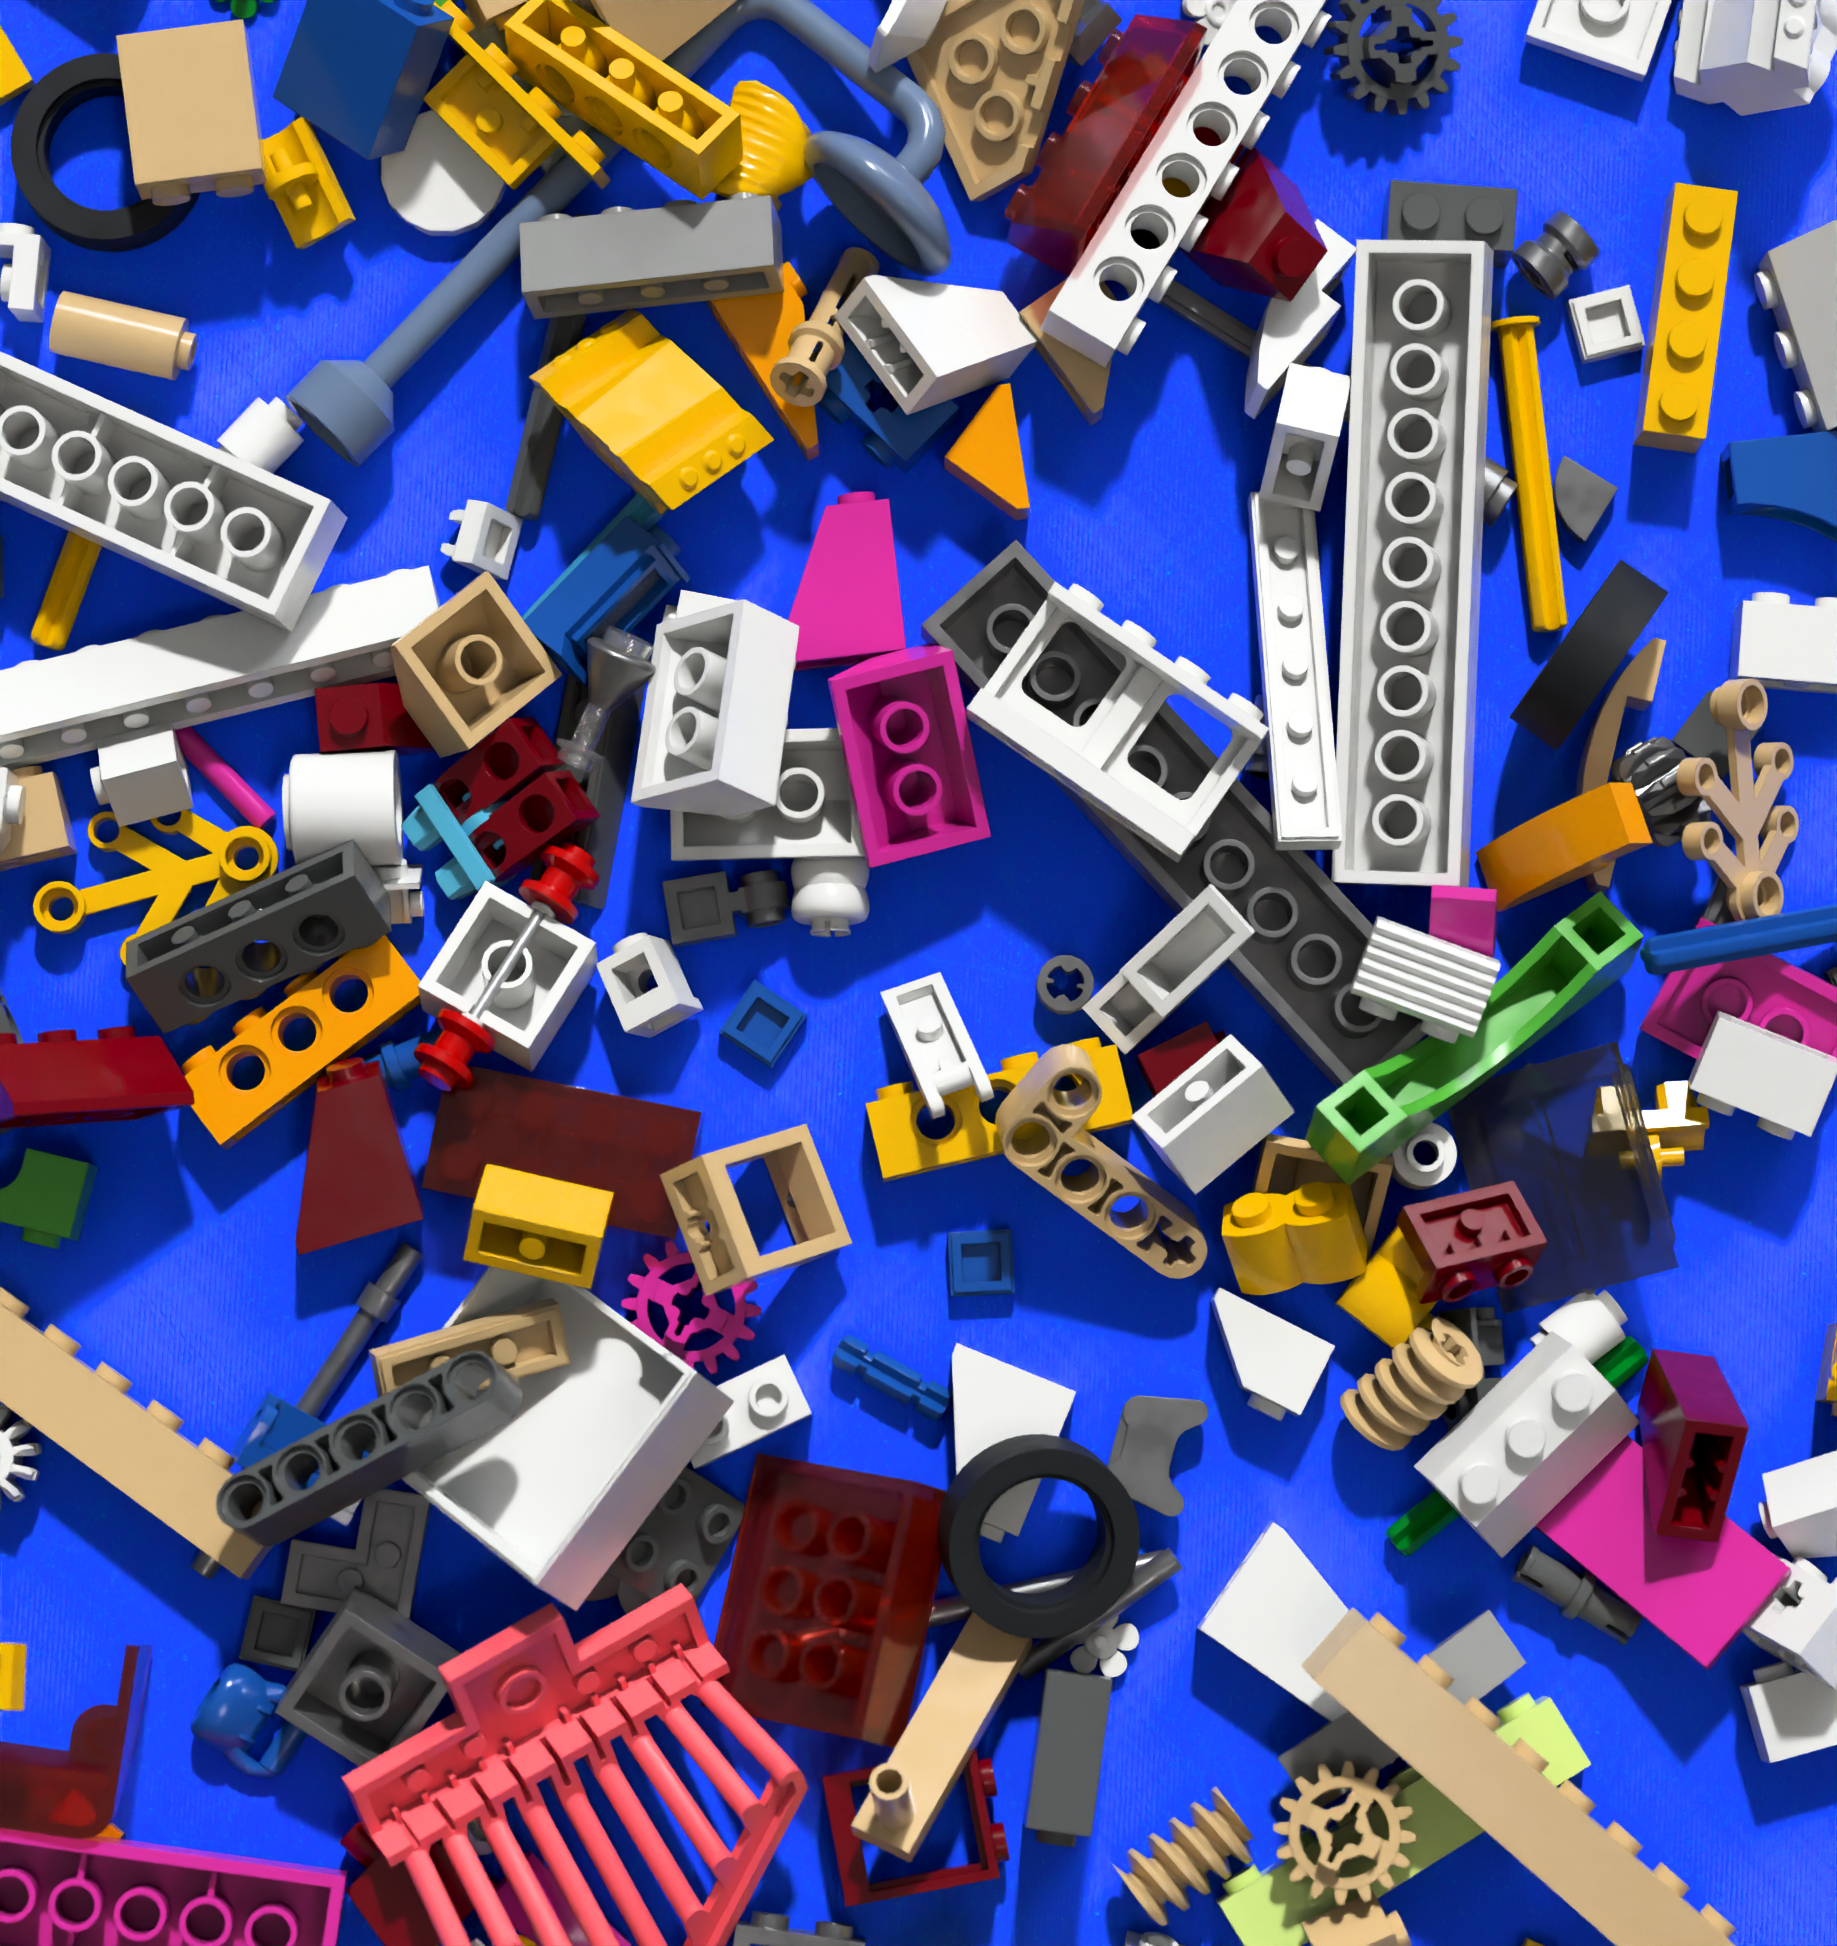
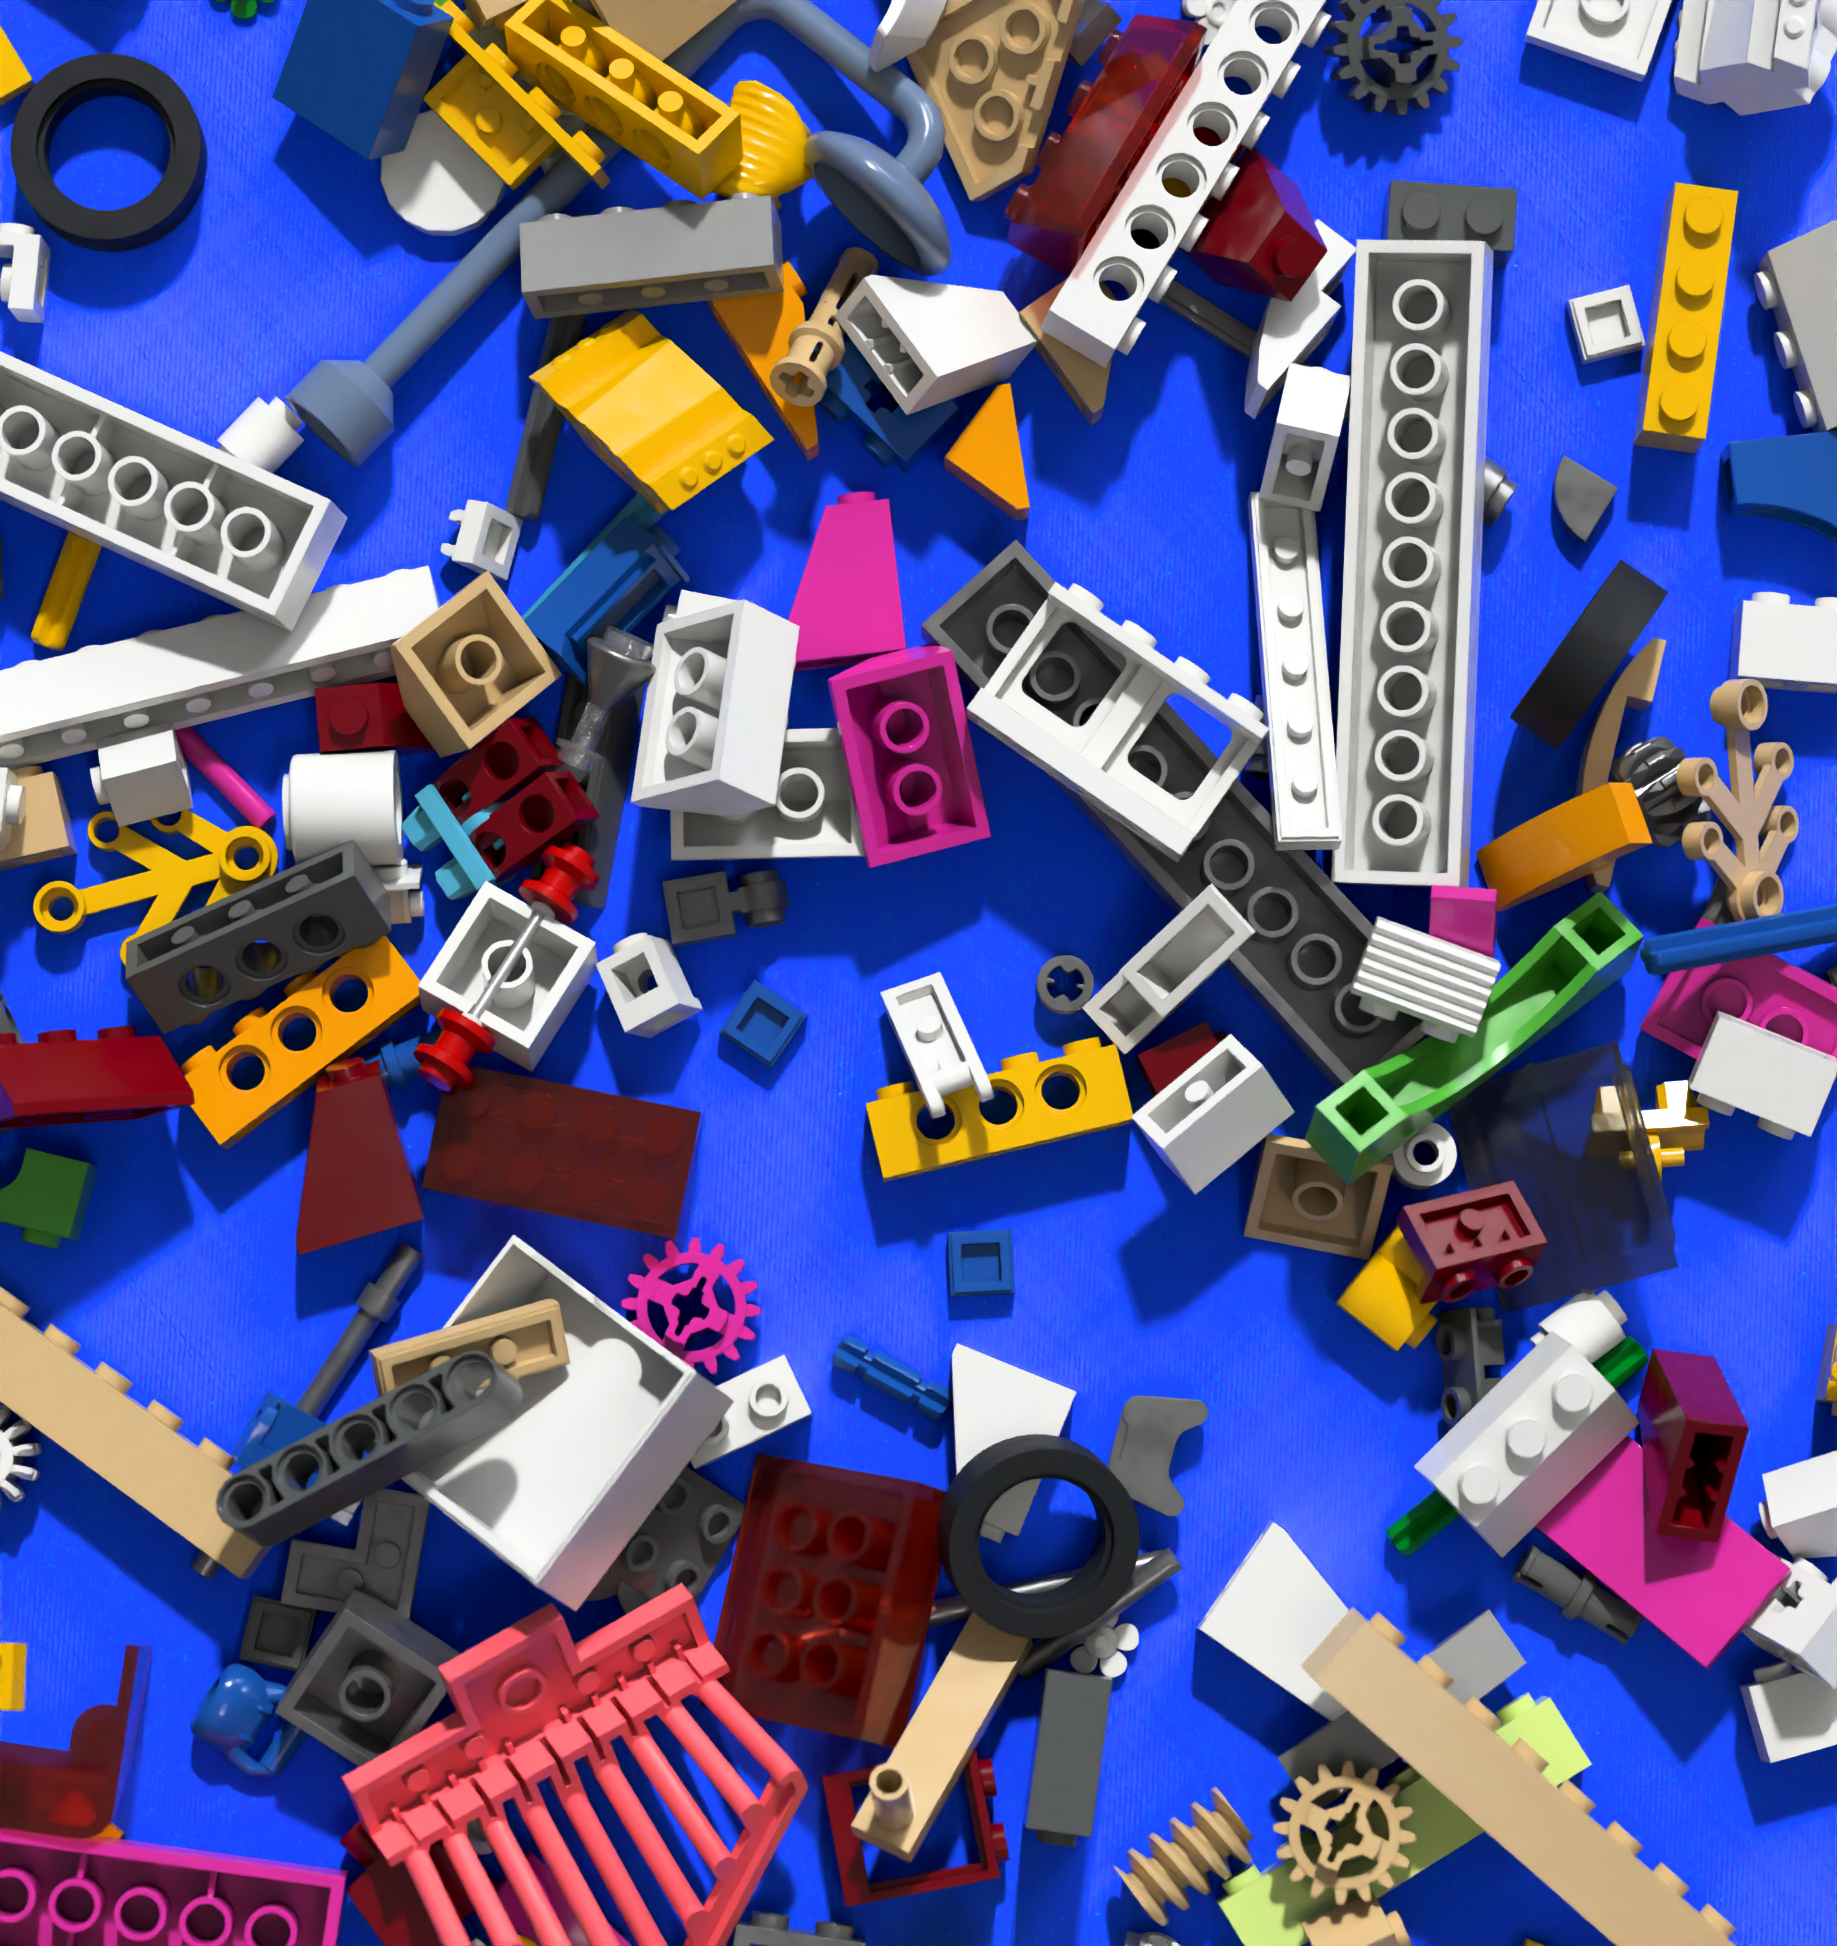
tan brick [49,291,198,381] -> none
tan brick [116,19,267,206] -> none
yellow hips [262,117,356,250] -> none
yellow brick [463,1164,614,1289] -> none
tan window [660,1124,852,1296] -> none
white piece [790,857,870,937] -> none
tan beam [995,1044,1208,1279] -> none
white slope [1210,1288,1335,1422] -> none
yellow brick [1221,1182,1368,1295] -> none
tan piece [1340,1317,1484,1451] -> none
yellow axle [1491,316,1567,633] -> none
flat silver wheel [1511,211,1600,300] -> none
dark grey tile [1671,690,1760,780] -> none

